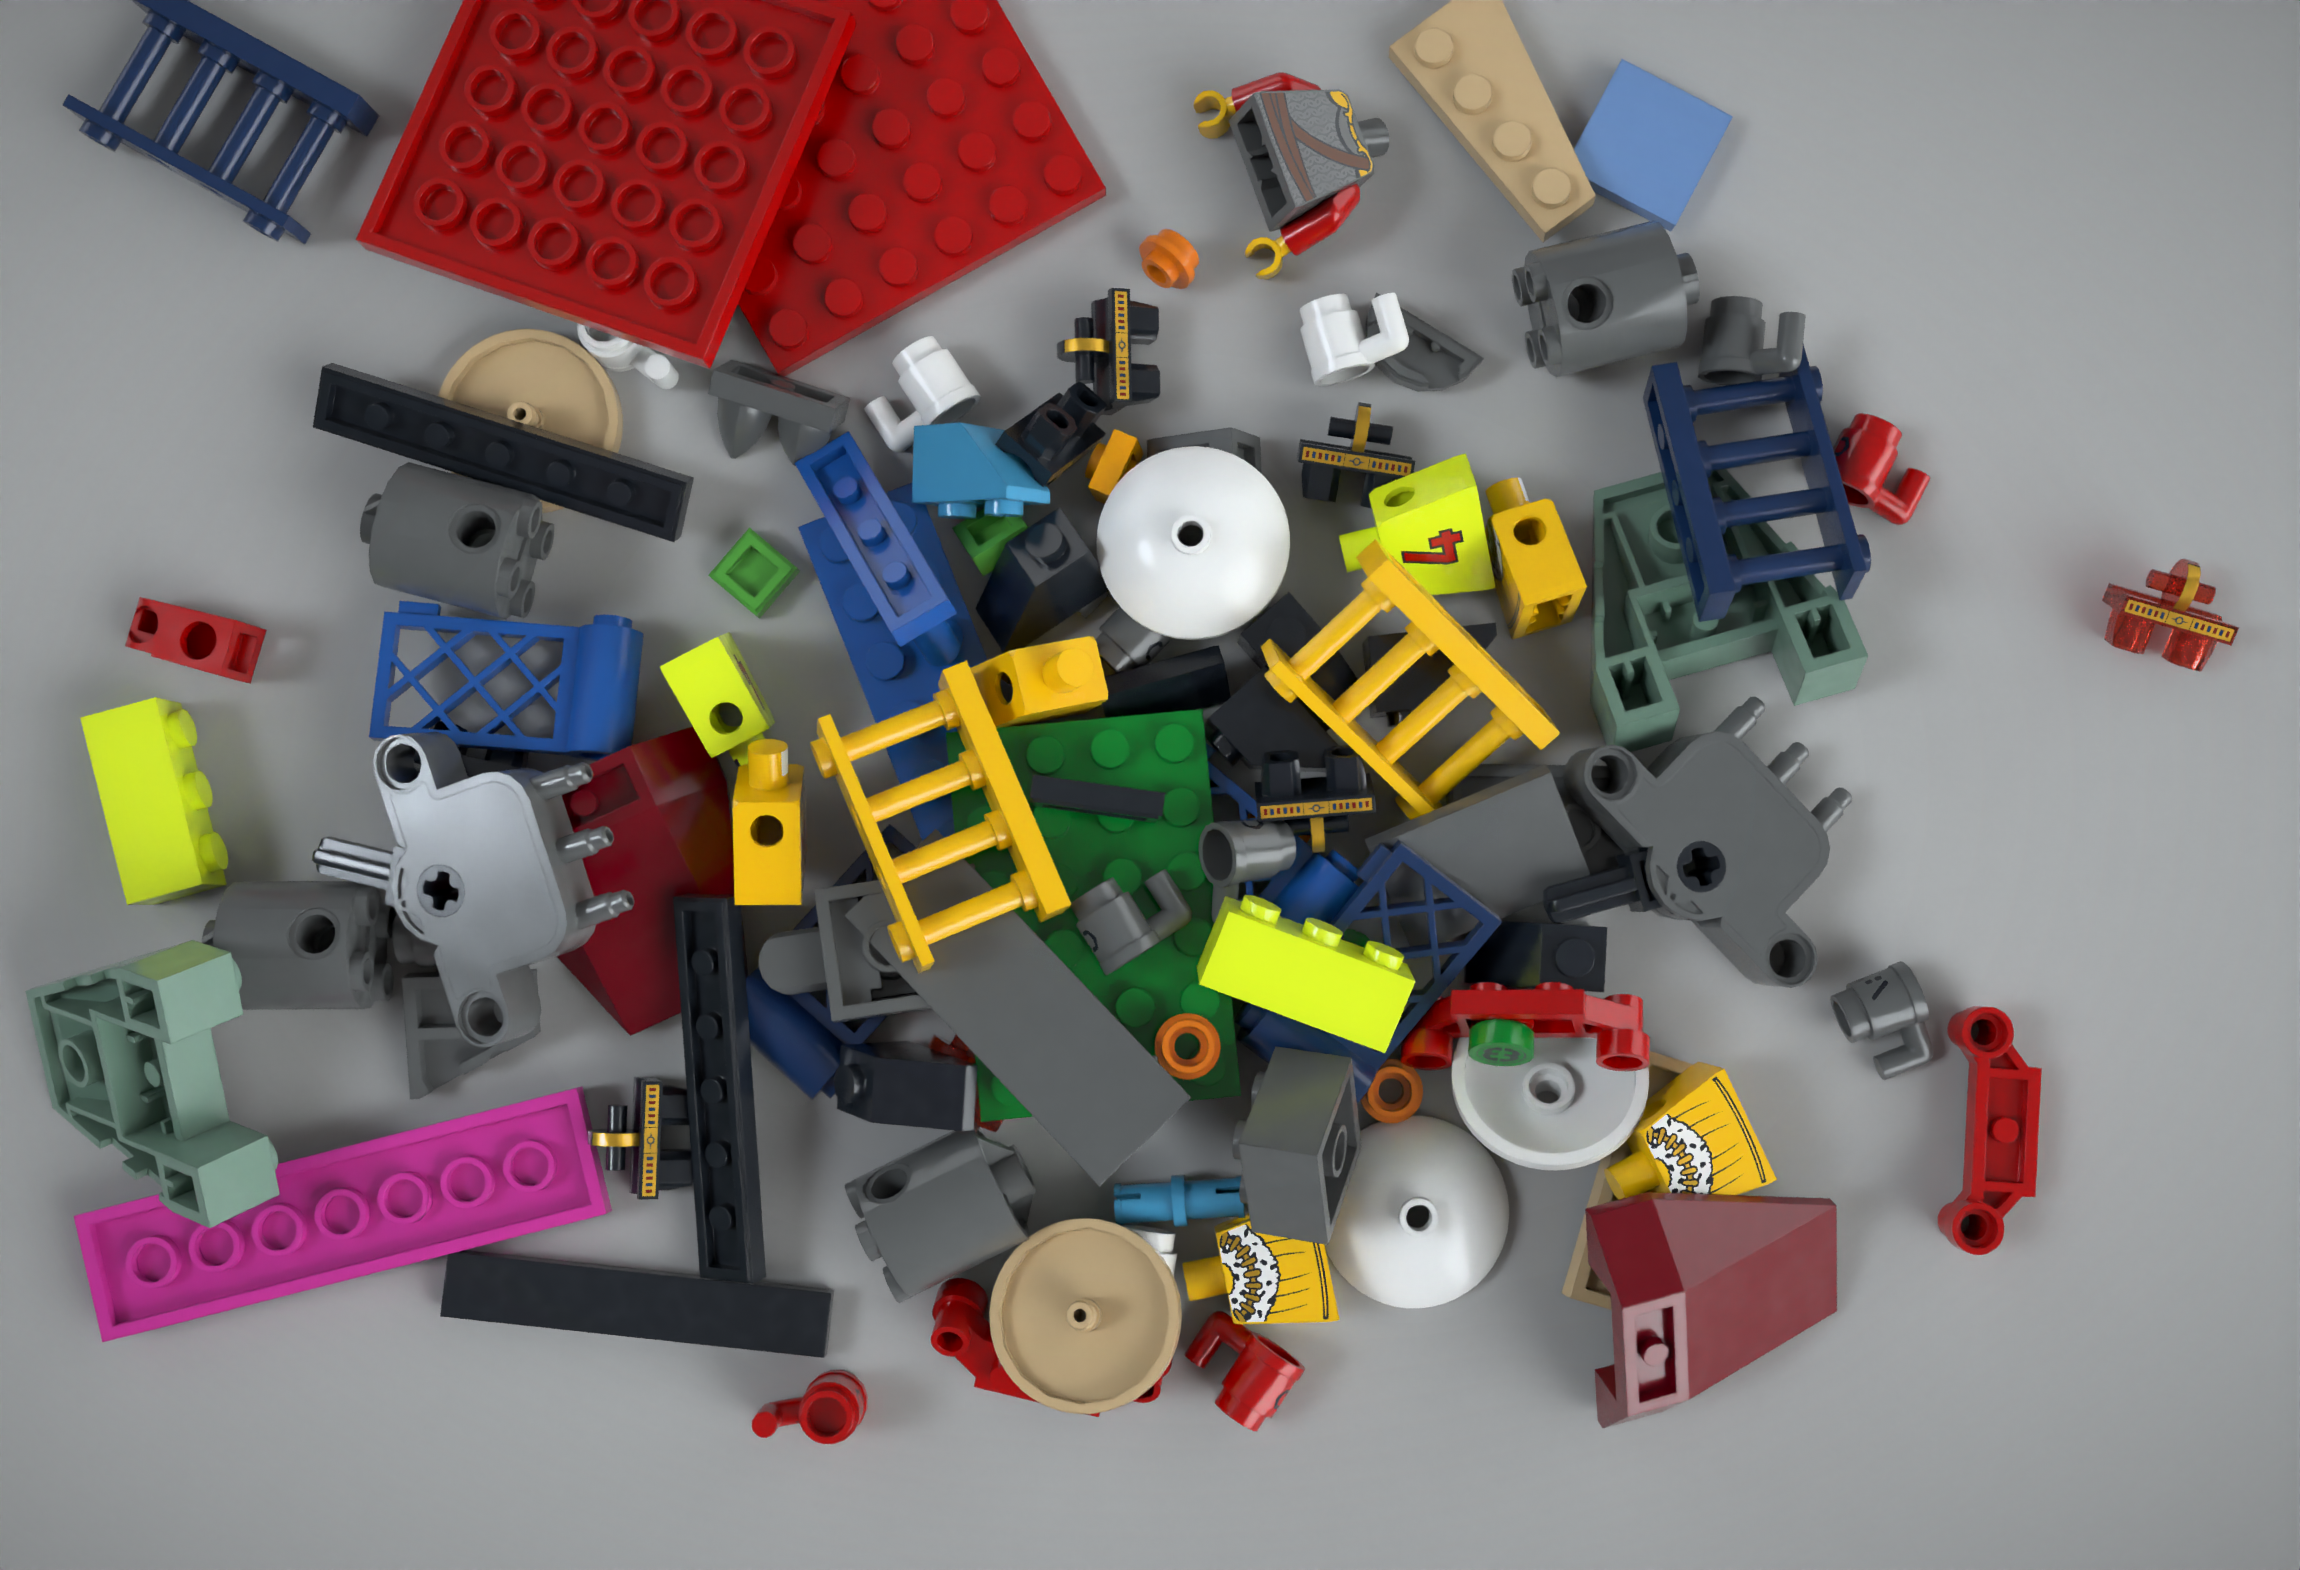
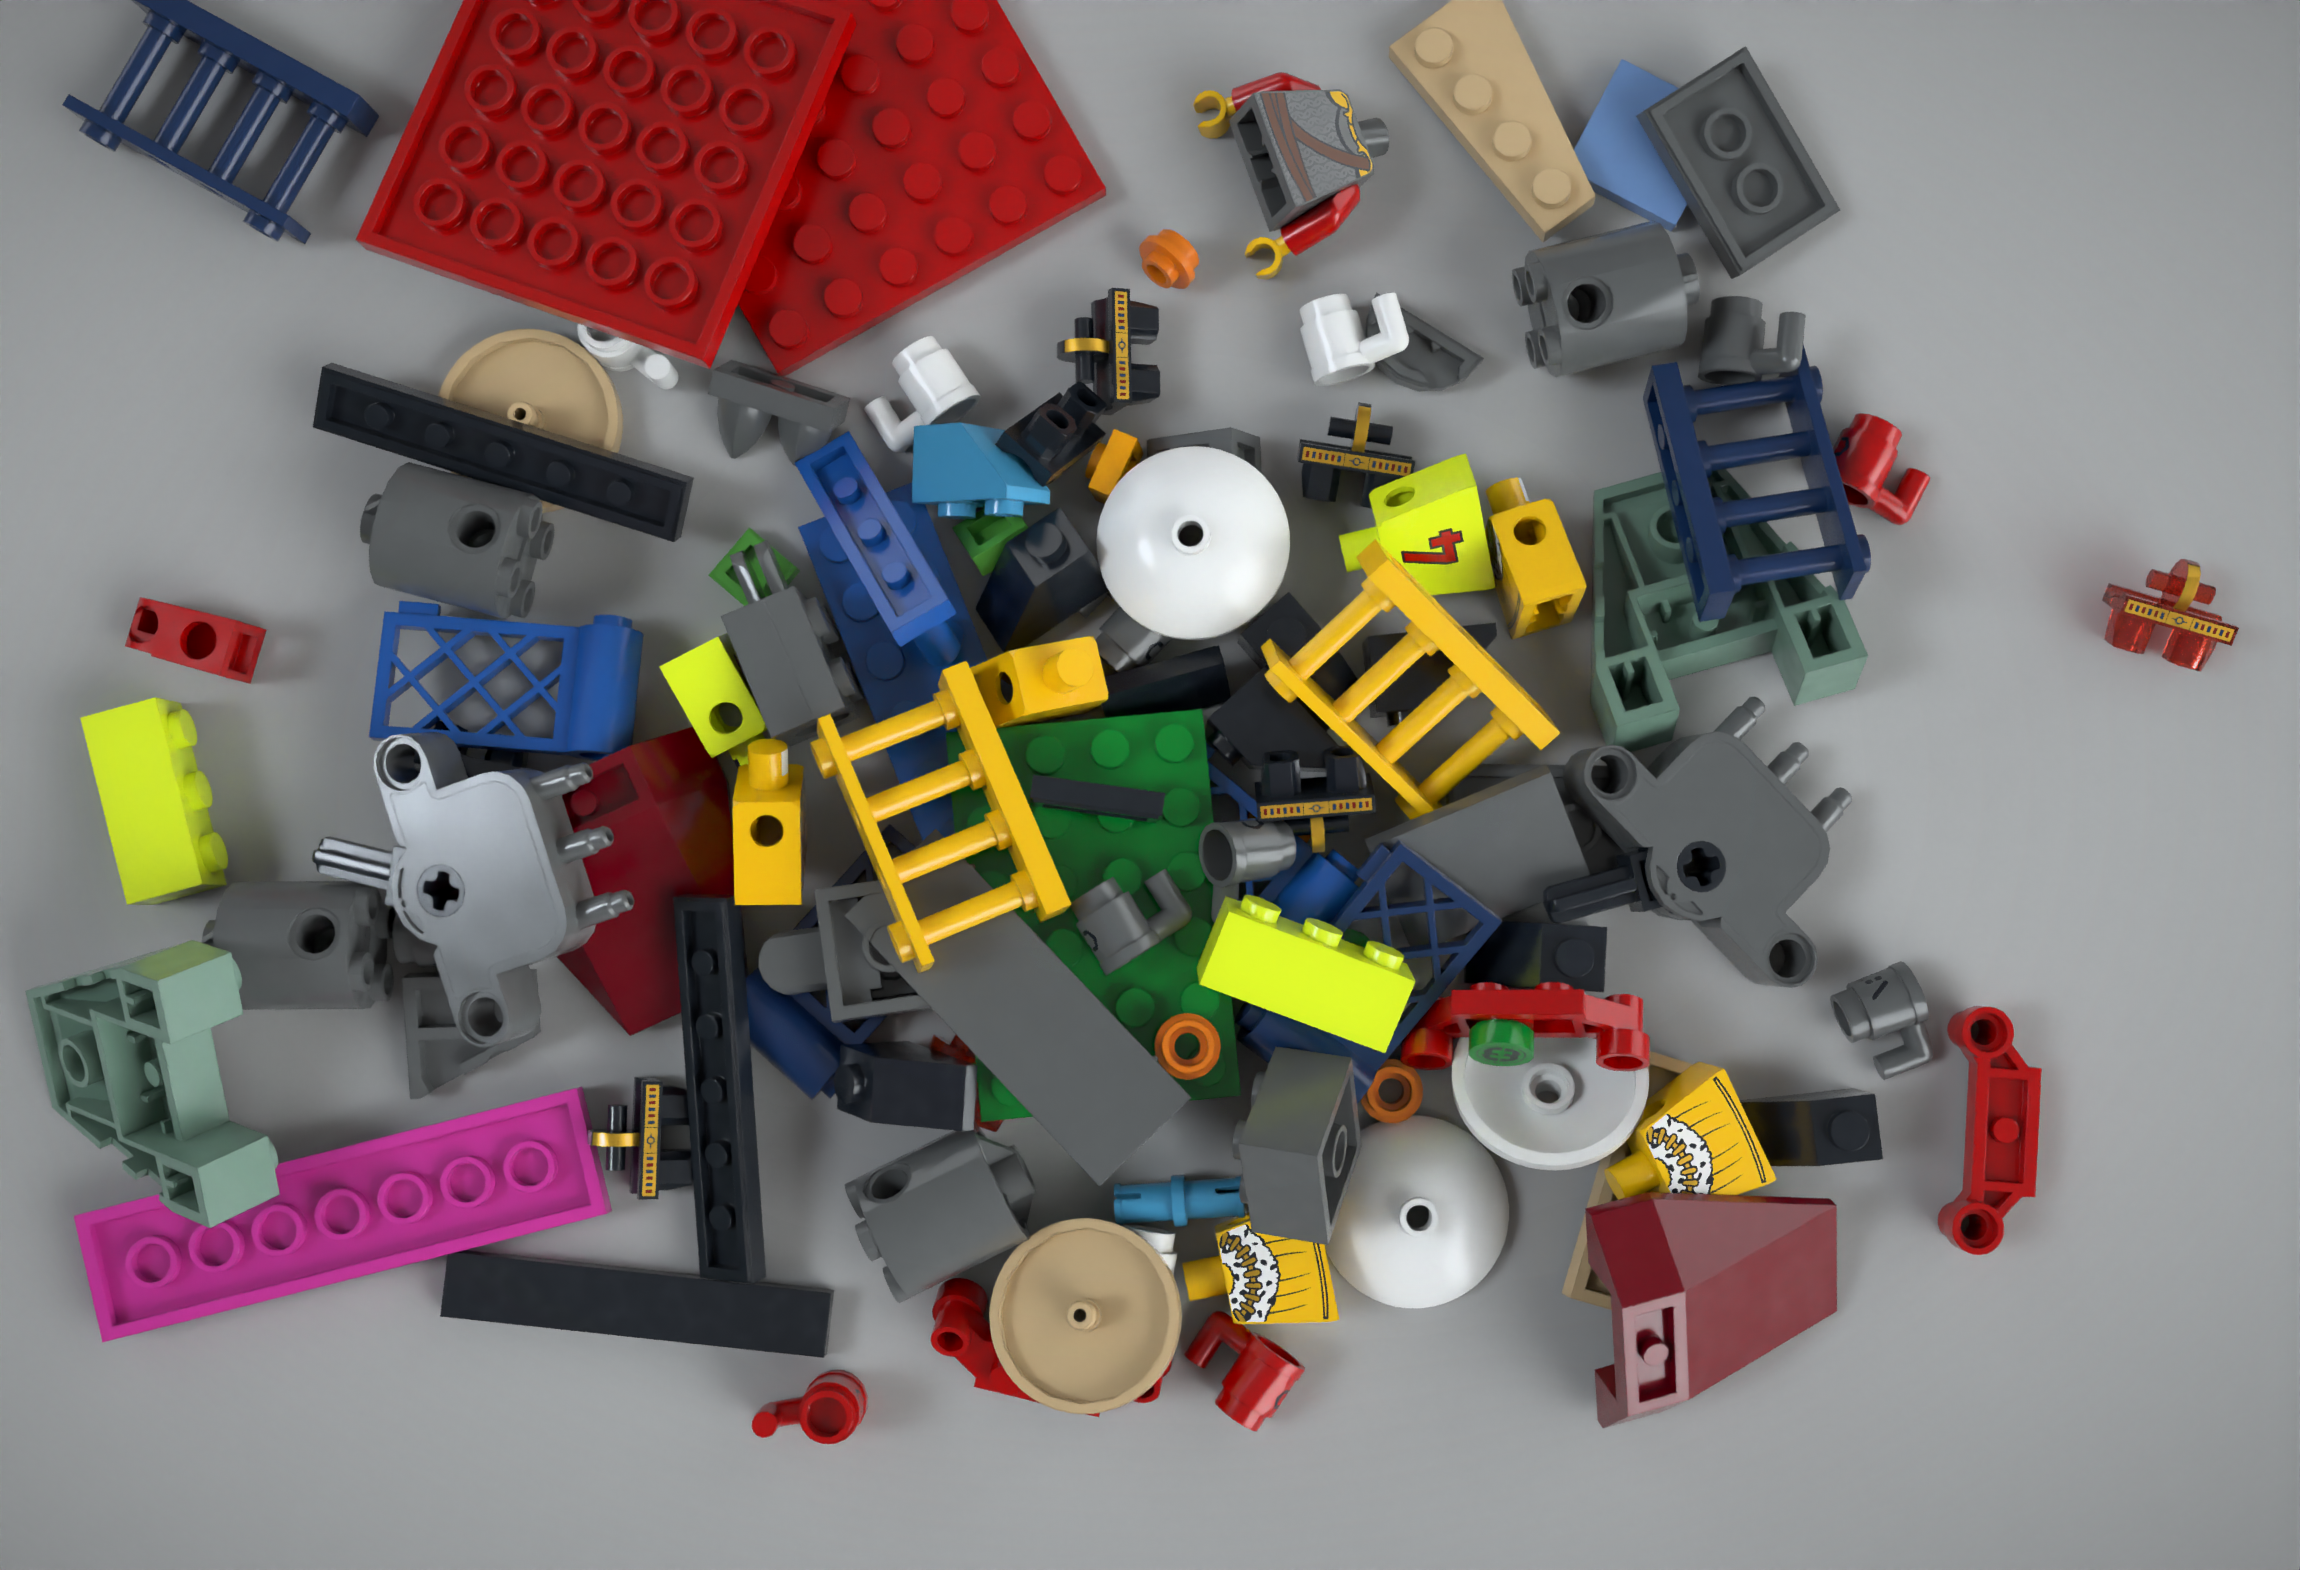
none -> dark grey brick [721,540,864,747]
none -> dark grey tile [1636,46,1840,279]
none -> black slope [1739,1088,1883,1166]

